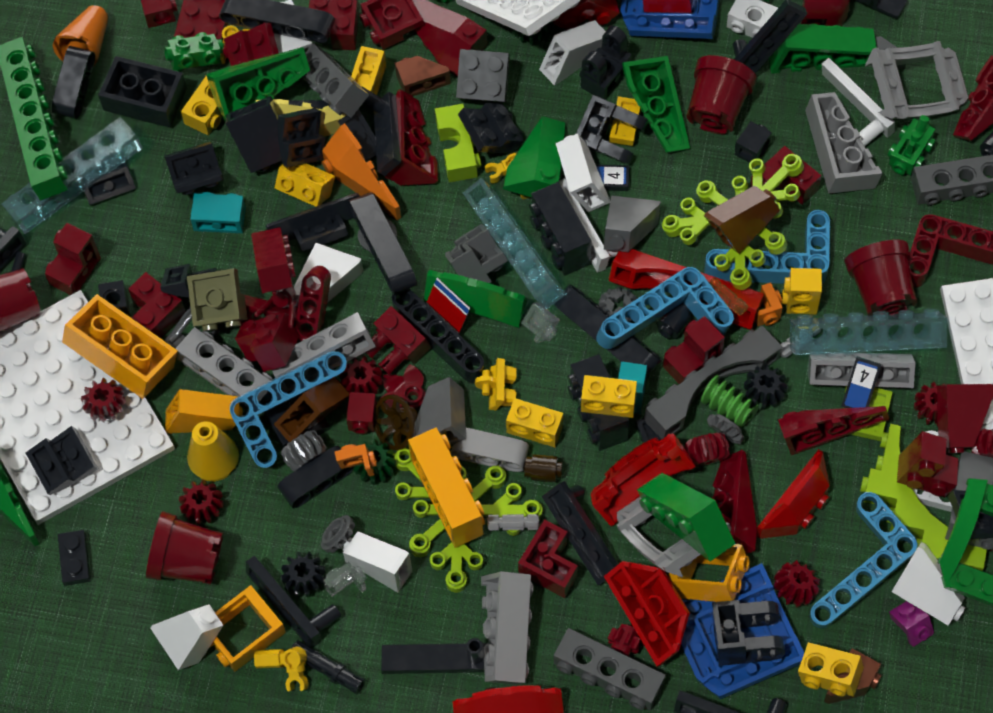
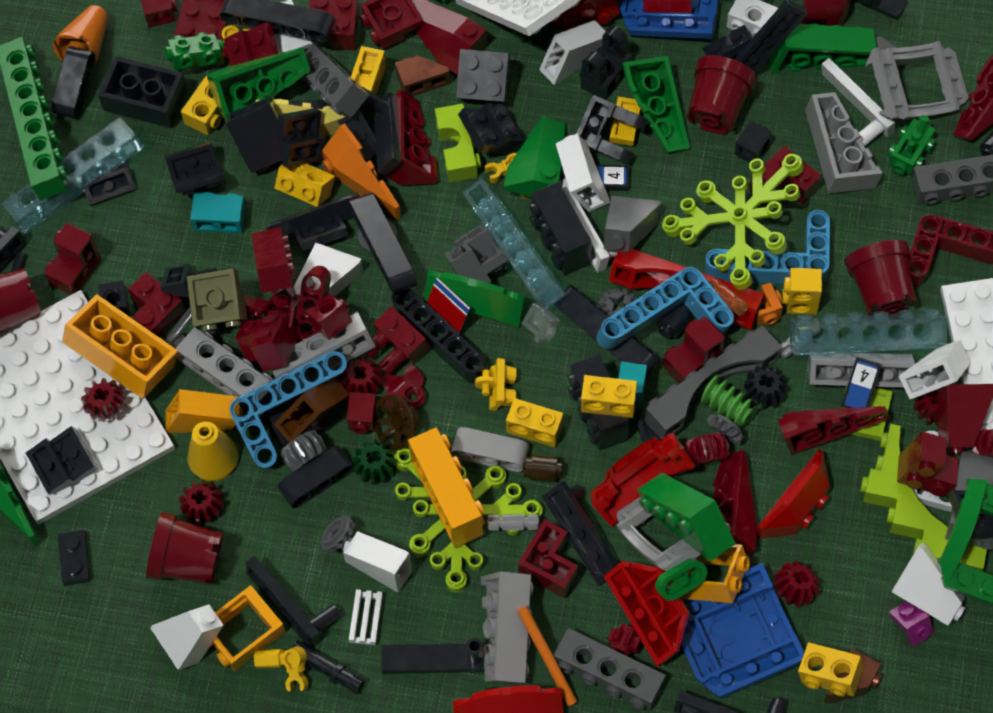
black gear [281,552,326,597] -> none
clear bracket [323,562,367,597] -> none
orange bracket [335,444,377,476] -> none
dark grey slope [413,377,466,445] -> none
reddish brown slope [703,186,780,254] -> none
black brick [712,600,785,666] -> none
dark azure beam [810,492,917,628] -> none
none -> dark red brick [306,294,352,340]
none -> white tile [349,589,383,645]
none -> orange bar [517,606,577,706]
none -> green plate [655,558,707,601]
none -> black plate [702,25,752,58]
none -> white slope [899,340,971,399]

